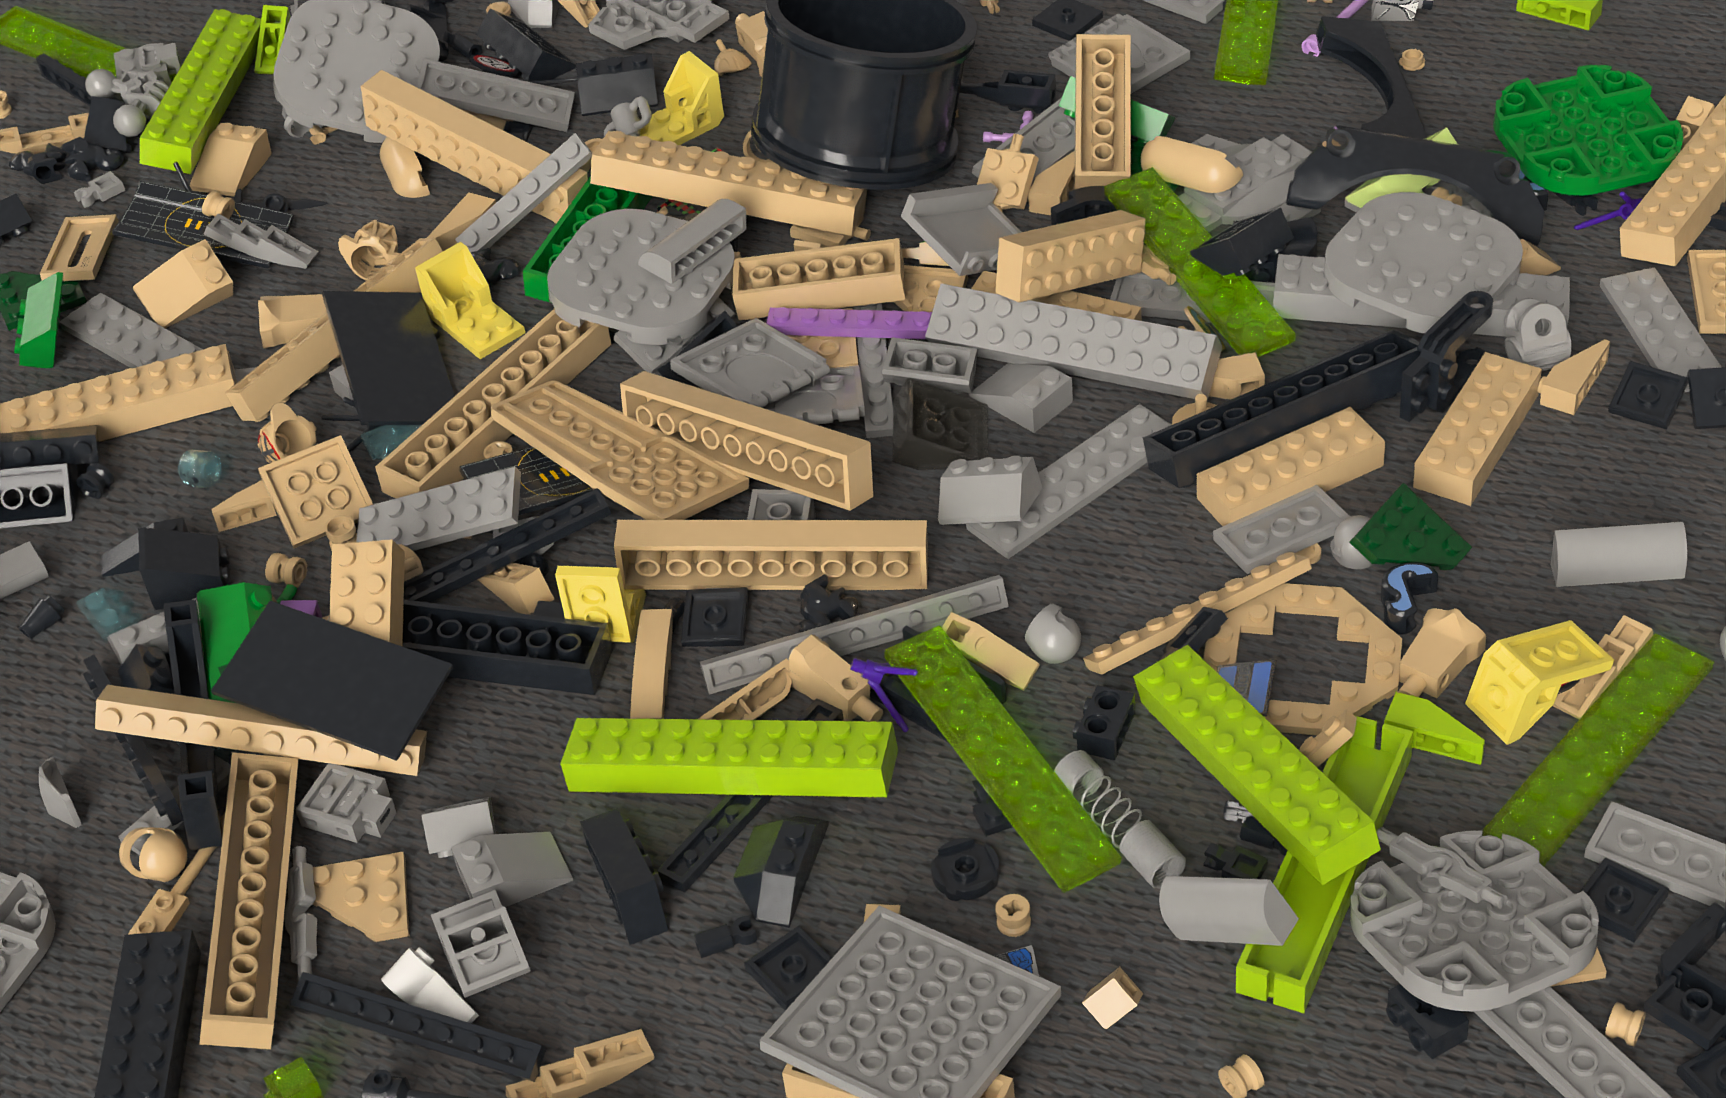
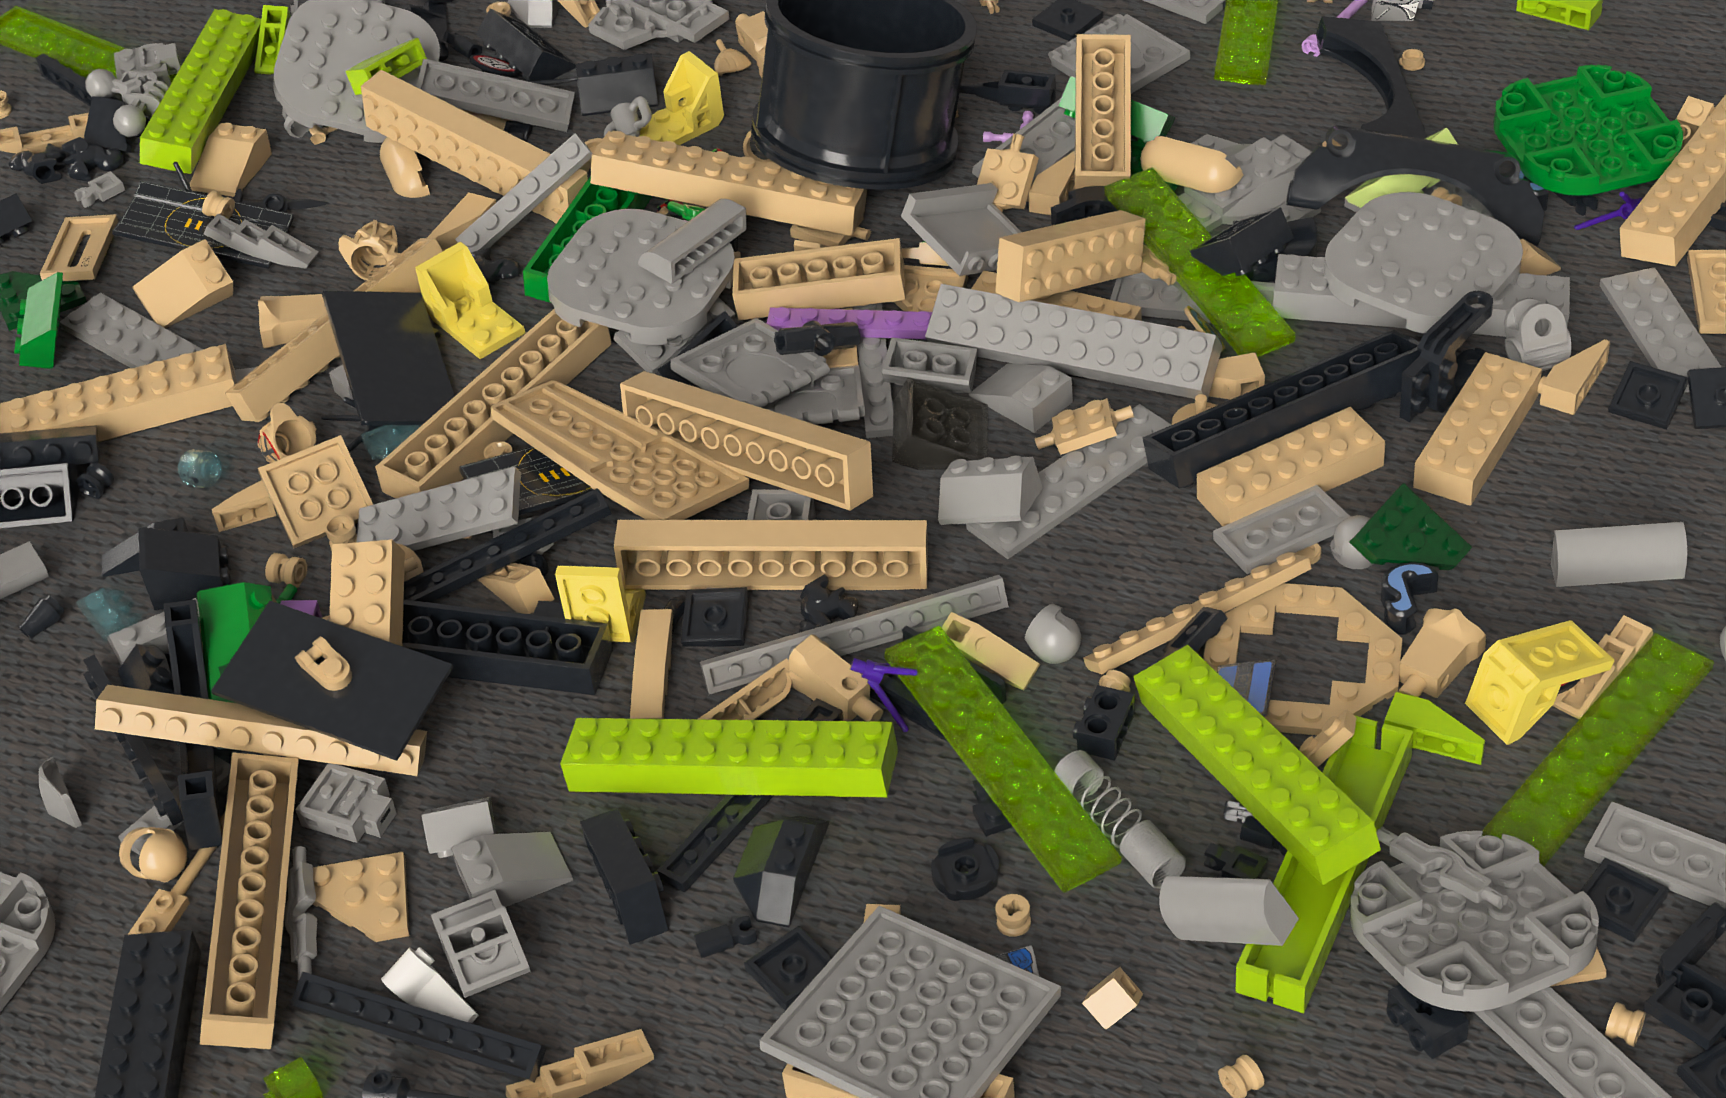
none -> tan plate [295,636,352,691]
none -> lime slope [345,38,427,95]
none -> green plate [667,201,705,221]
none -> black piece [774,320,861,356]
none -> tan plate [1035,398,1134,455]
none -> tan plate [1099,670,1131,692]

